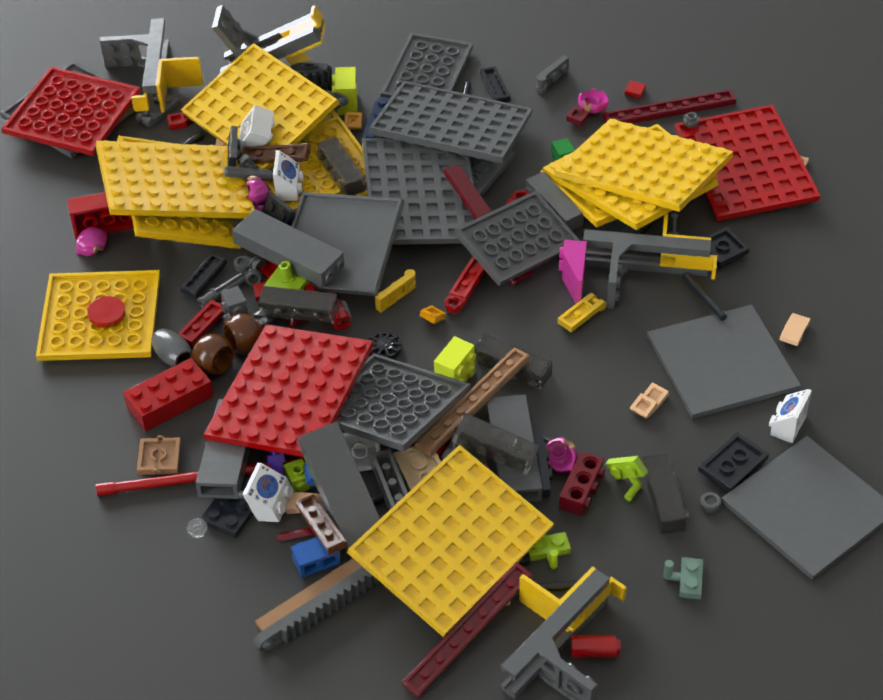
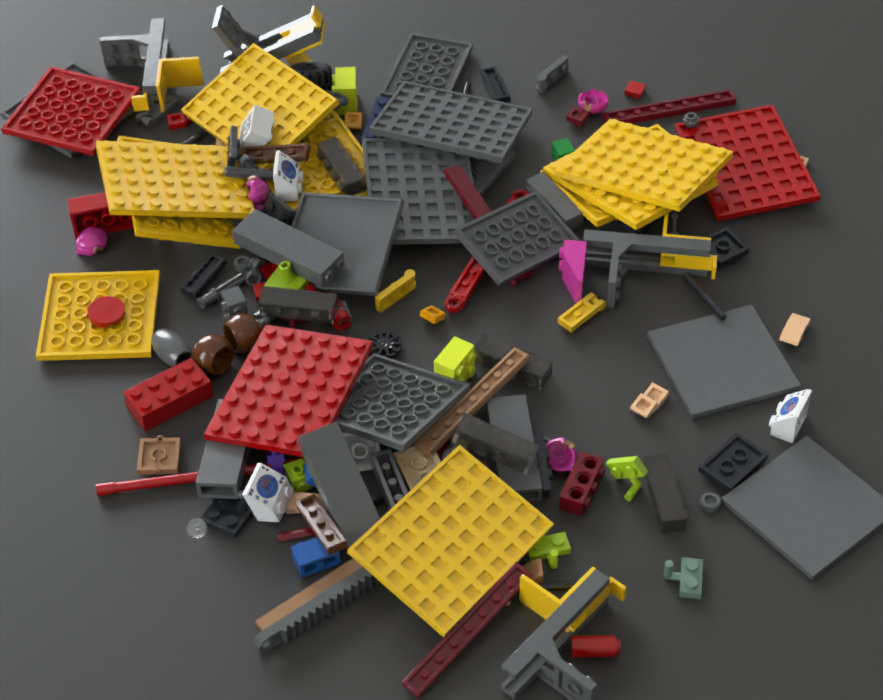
red plate [178,300,224,347] -> none
none -> medium nougat slope [522,559,543,583]

